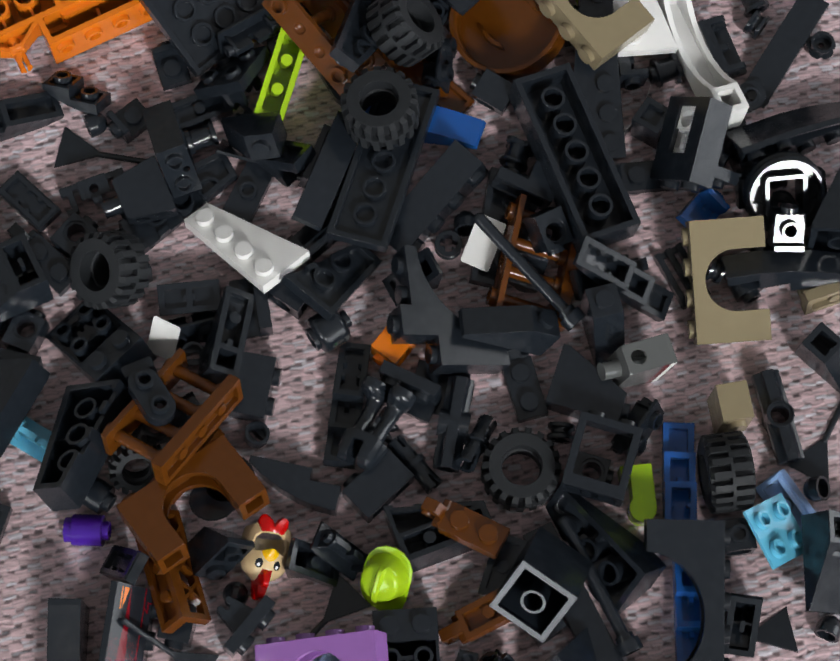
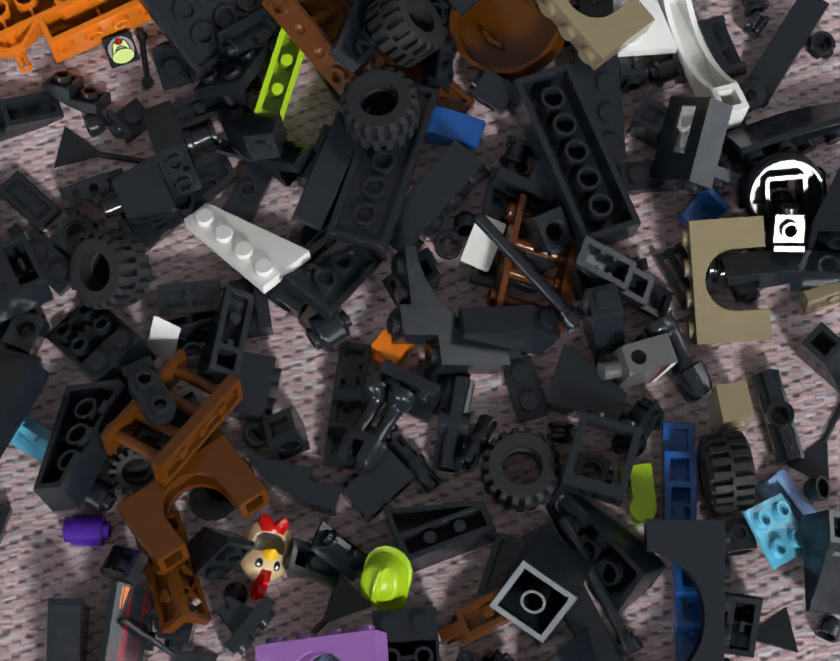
reddish brown hinge [421,496,510,559] -> none
none -> tile [102,31,140,69]
none -> black hinge [136,30,154,89]
none -> black brick [261,407,310,460]
none -> black piece [635,313,712,403]

